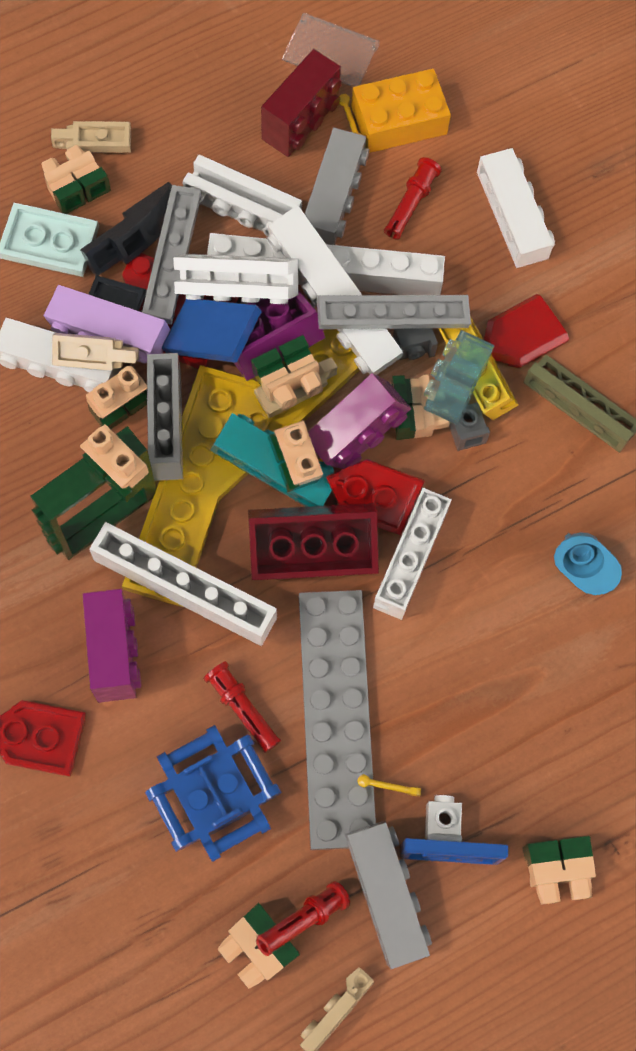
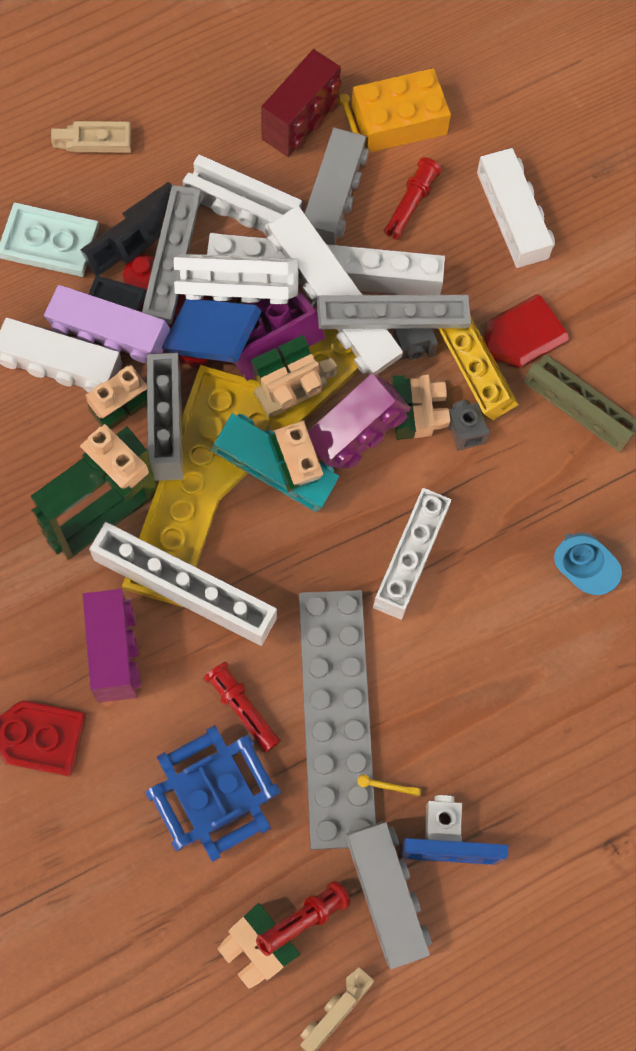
hips [42,145,111,214] -> none
tan hinge [52,333,139,370] -> none
dark red brick [248,503,379,580] -> none
clear piece [282,13,380,87] -> none
red tile [326,459,425,535] -> none
clear light blue brick [424,330,495,425] -> none
light nougat hips [522,836,596,905] -> none

